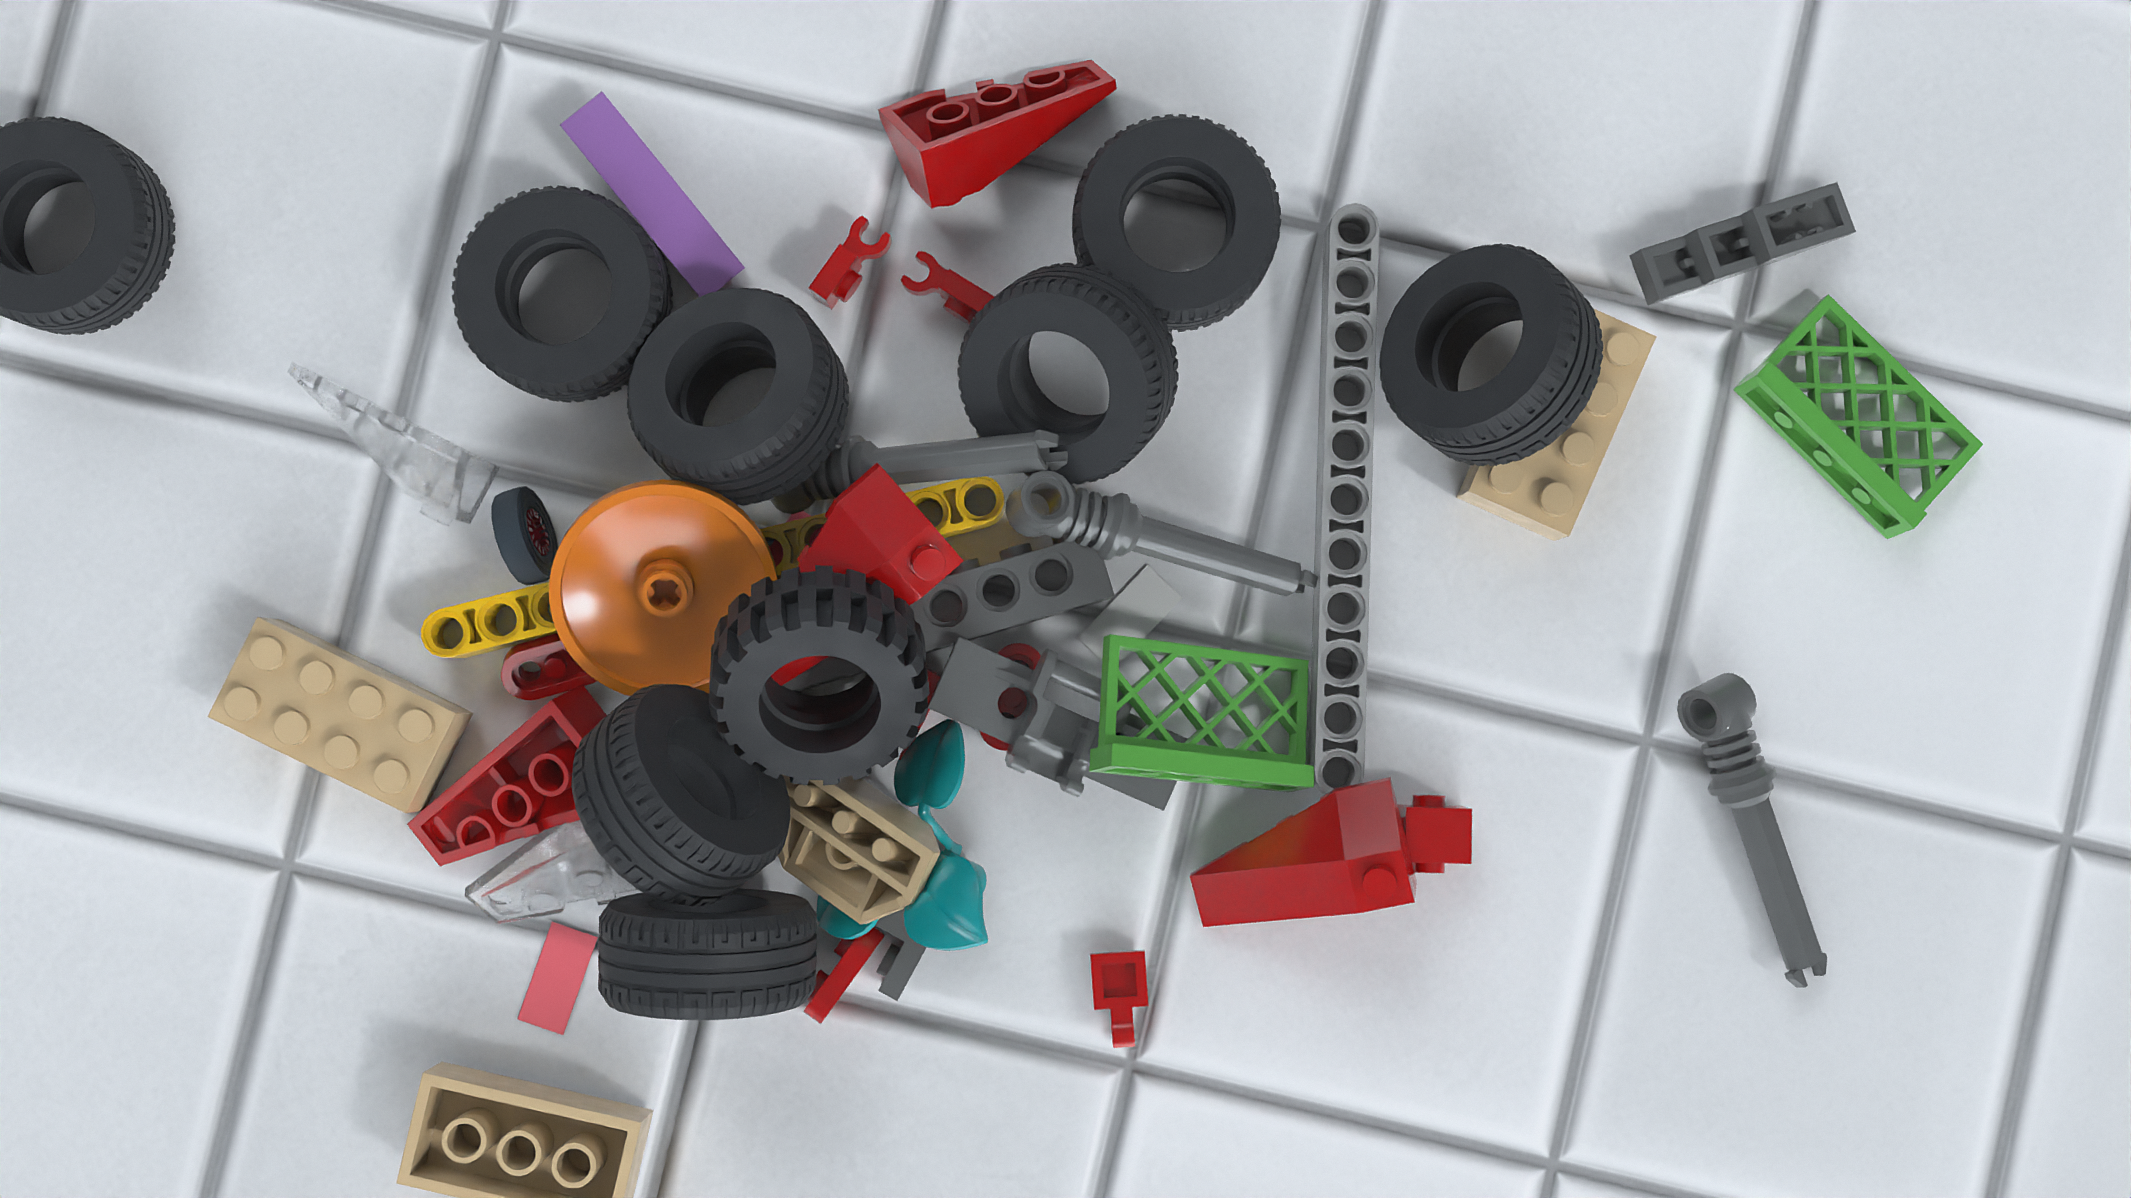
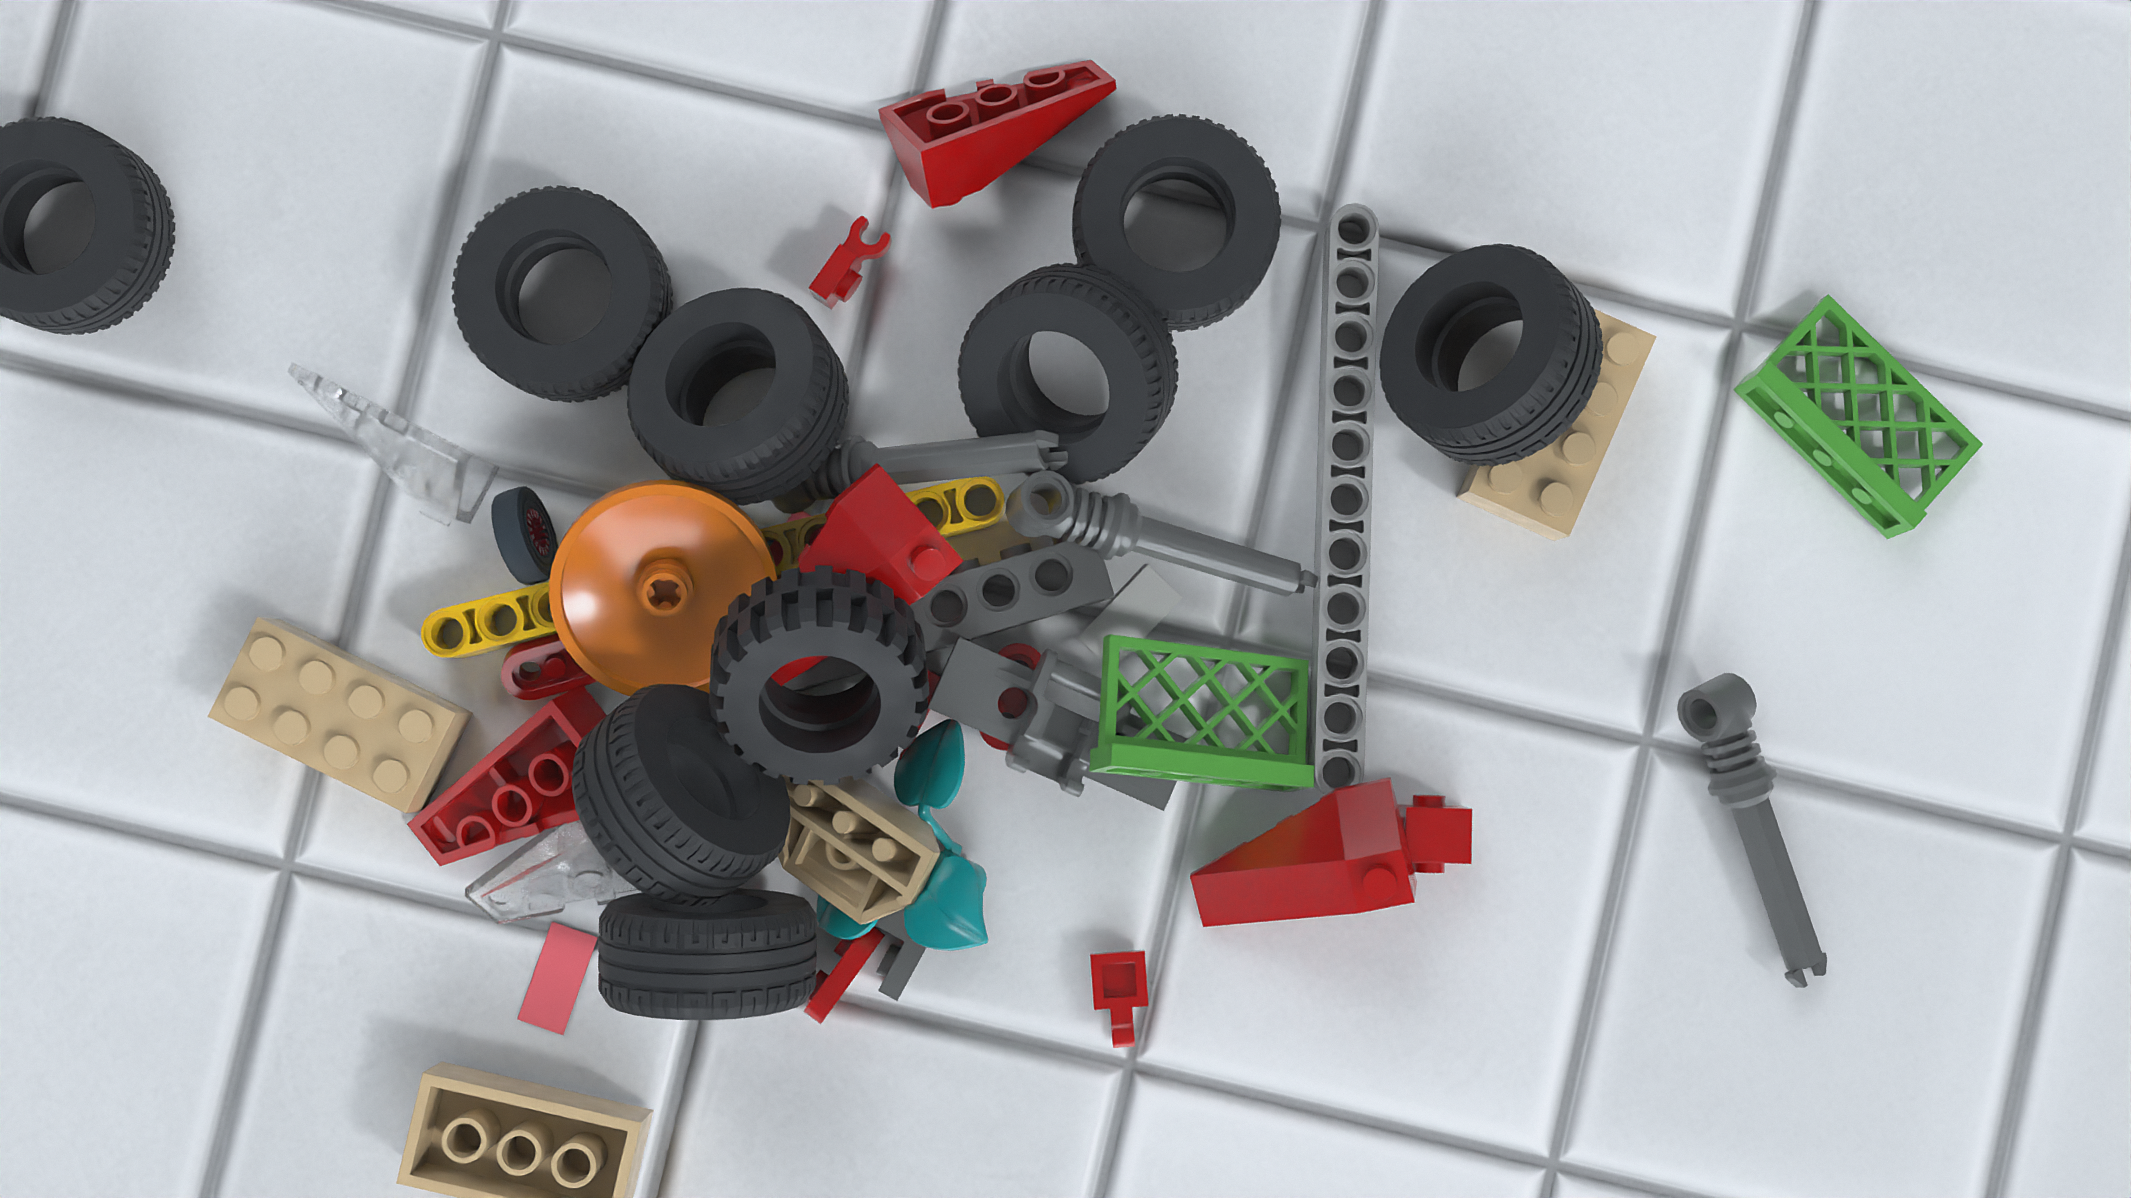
medium lavender slope [560,91,745,297] -> none
red plate [900,251,995,324] -> none
dark grey slope [1629,182,1856,305] -> none

